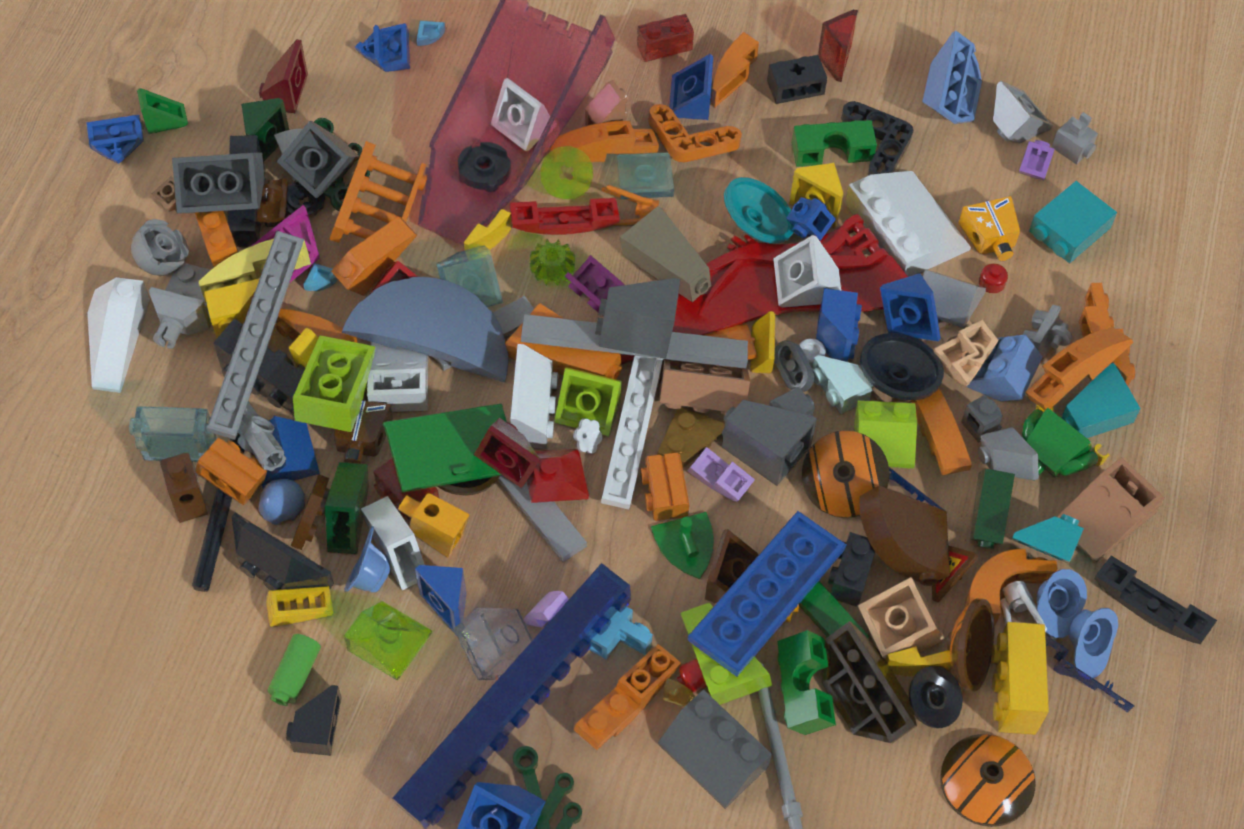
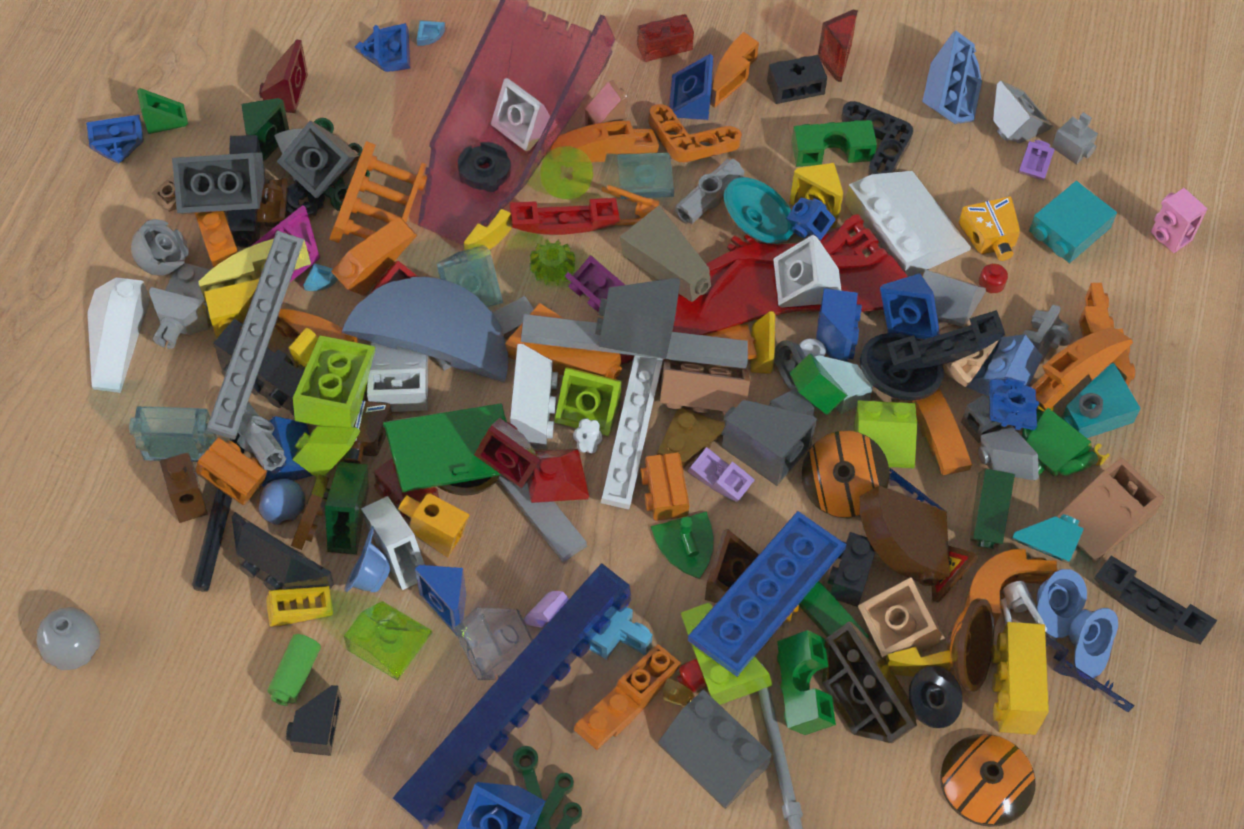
none -> light grey cylinder [36,607,100,670]
none -> lime slope [292,426,360,478]
none -> light grey piece [675,158,744,224]
none -> green slope [790,353,848,415]
none -> black slope [887,310,1005,369]
none -> blue piece [989,377,1039,430]
none -> dark grey hinge [1079,393,1103,419]
none -> bright pink brick [1151,188,1207,253]

